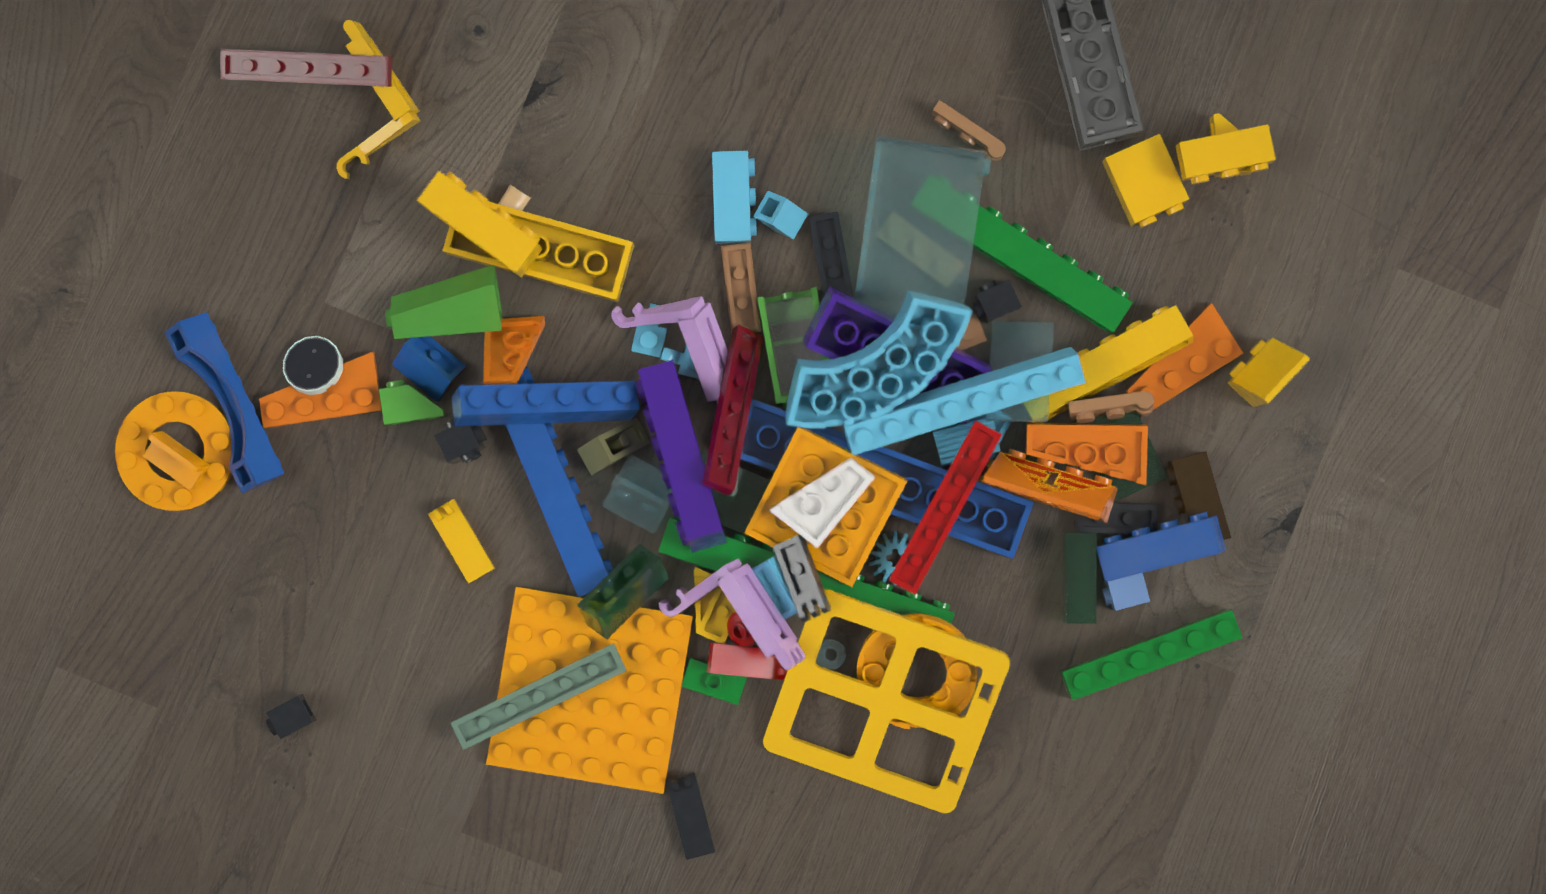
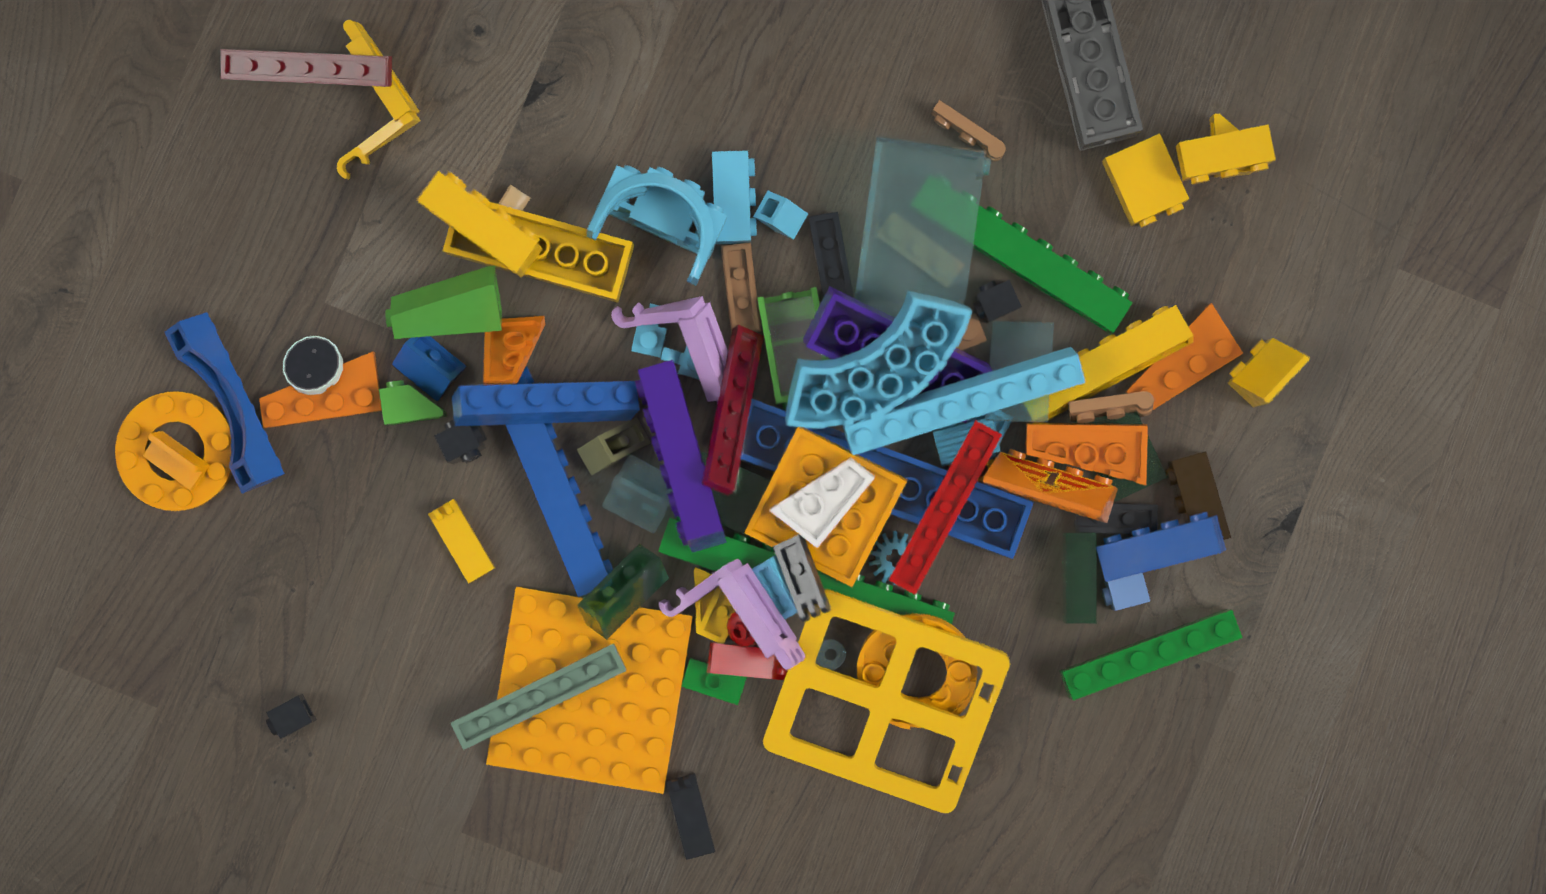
none -> medium azure piece [586,165,727,286]

